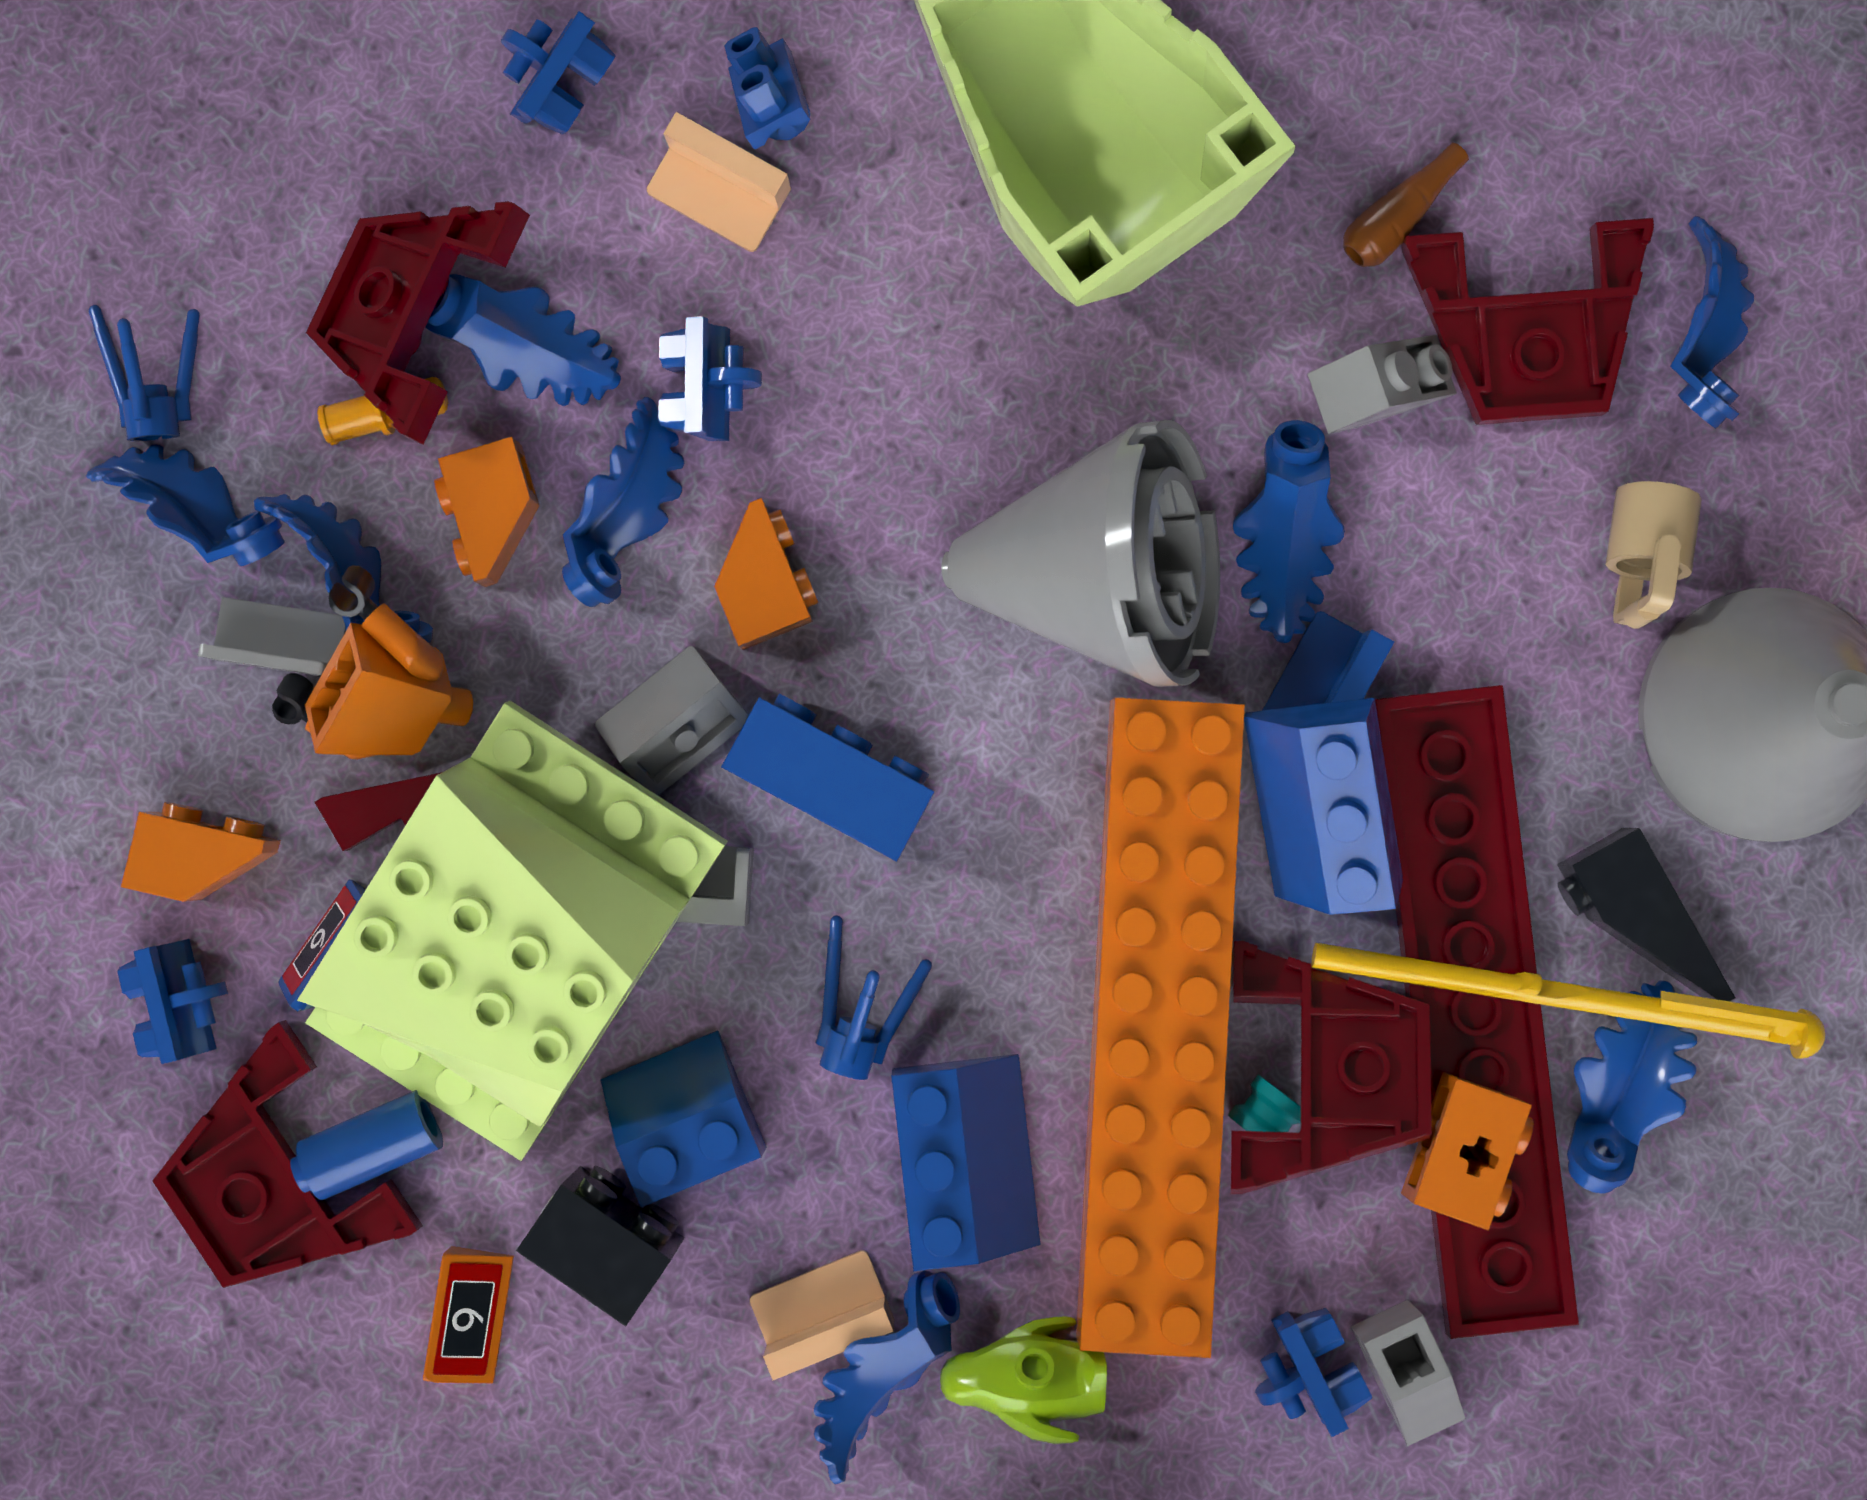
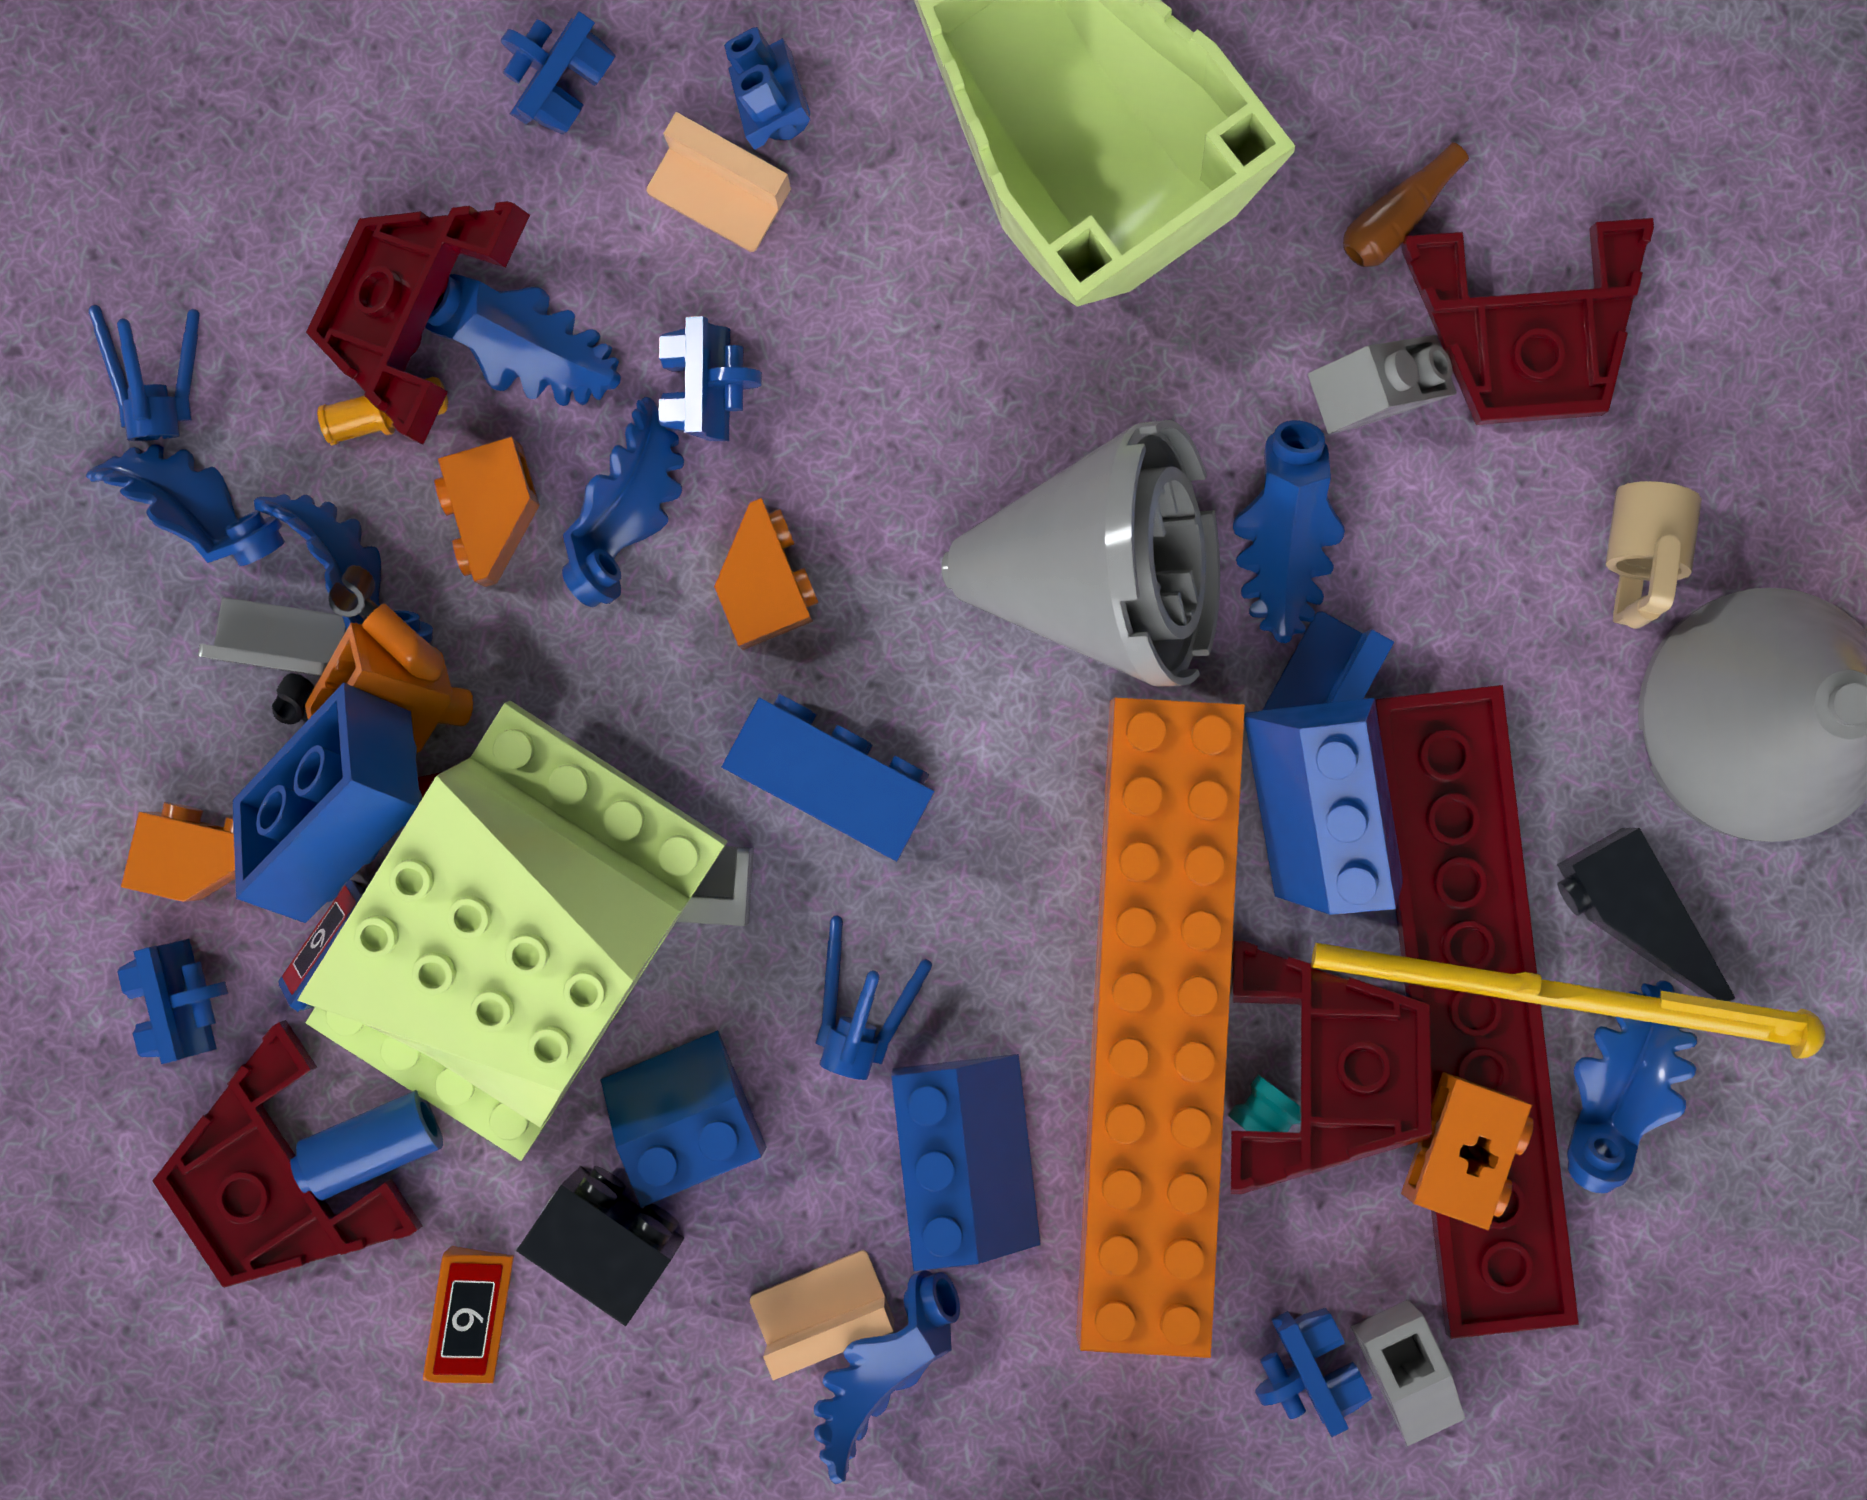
light grey panel [595,646,749,796] -> none
lime animal [940,1316,1107,1444] -> none
blue plant [1670,216,1754,429] -> none
none -> blue brick [233,682,422,923]

